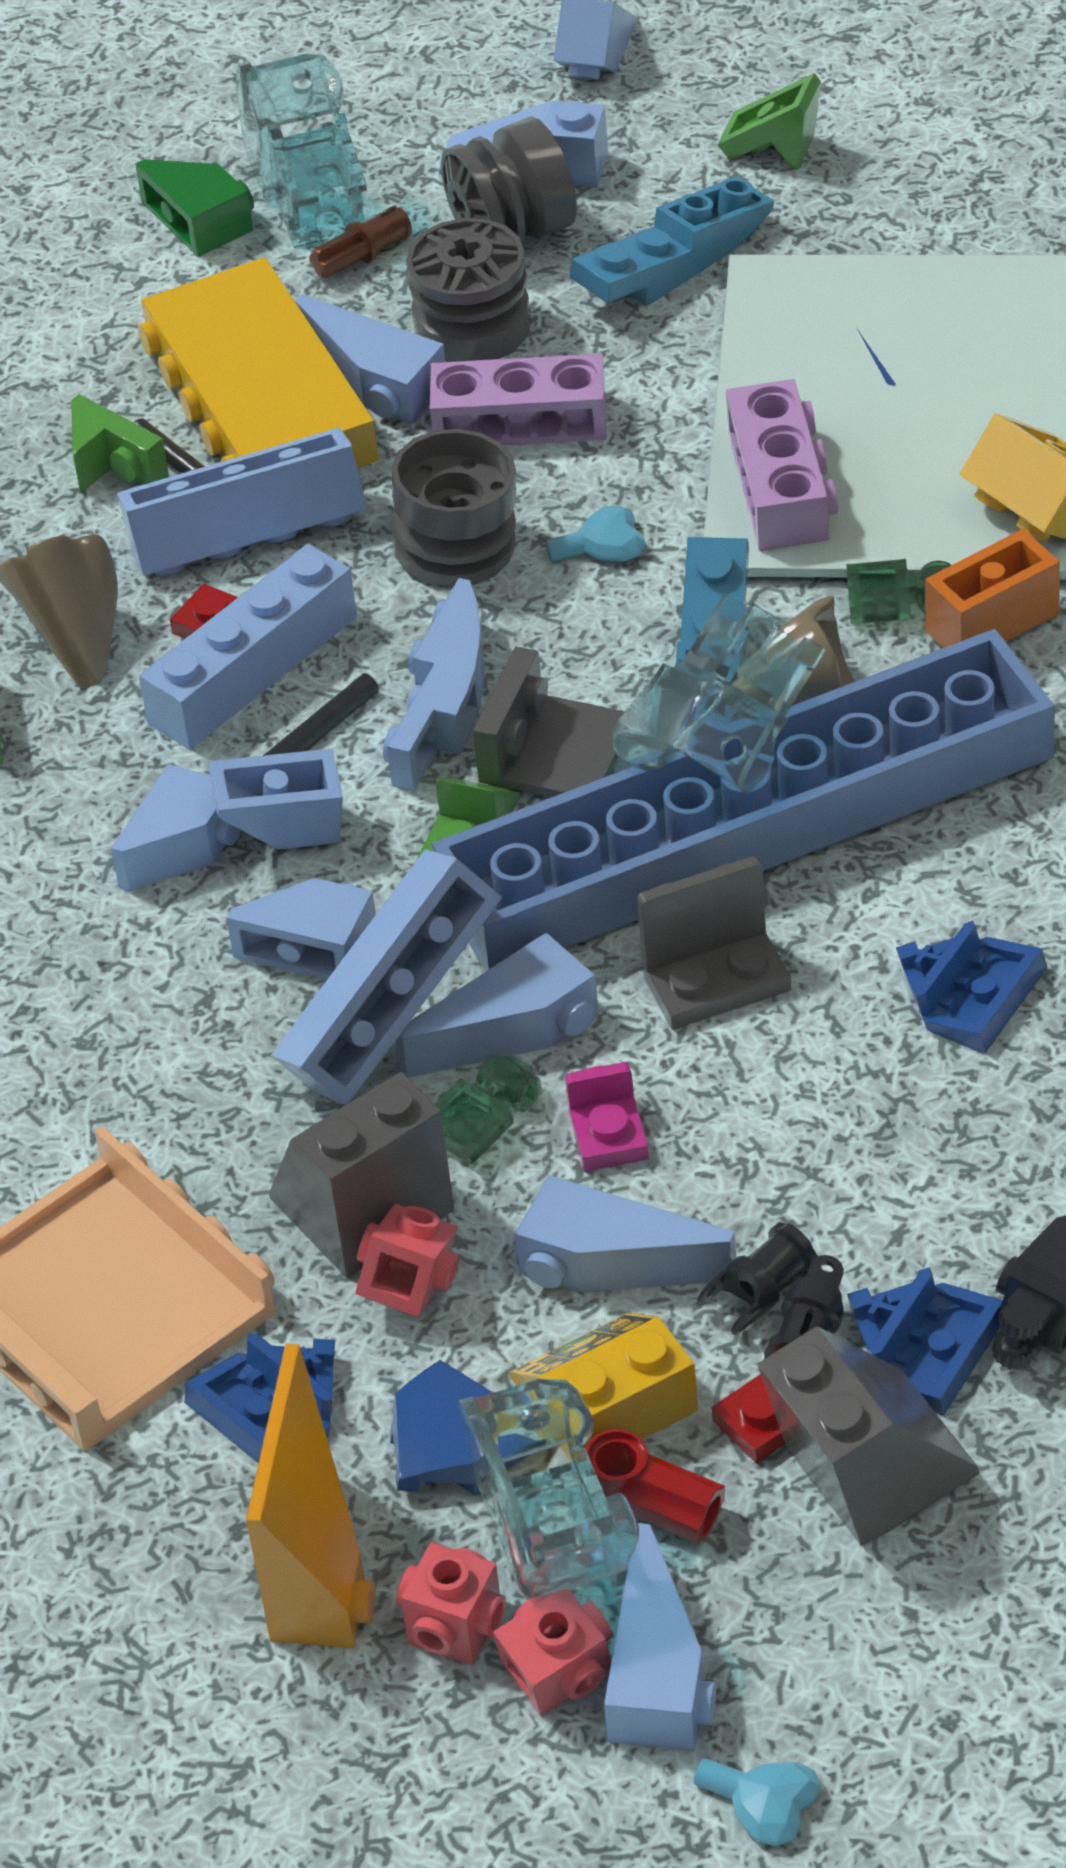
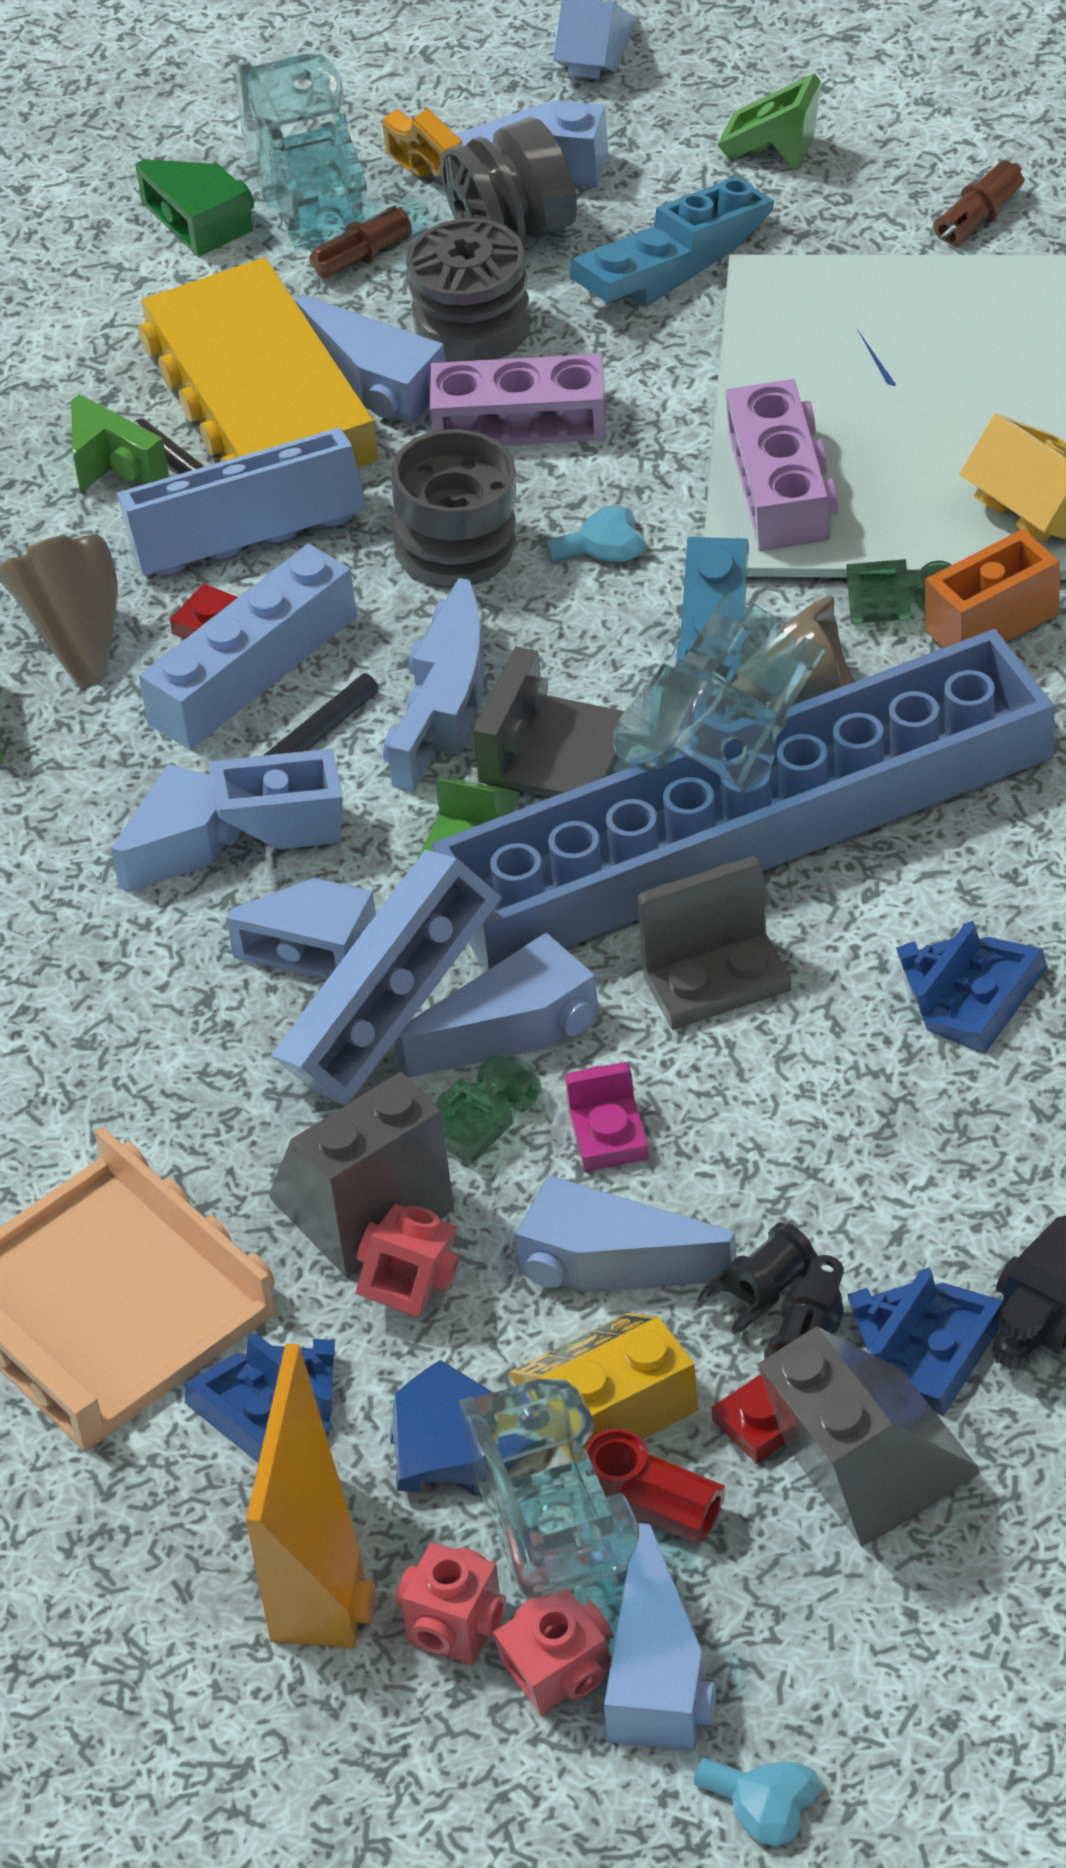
none -> light orange tile [382,108,462,178]
none -> copper axle [933,160,1025,248]

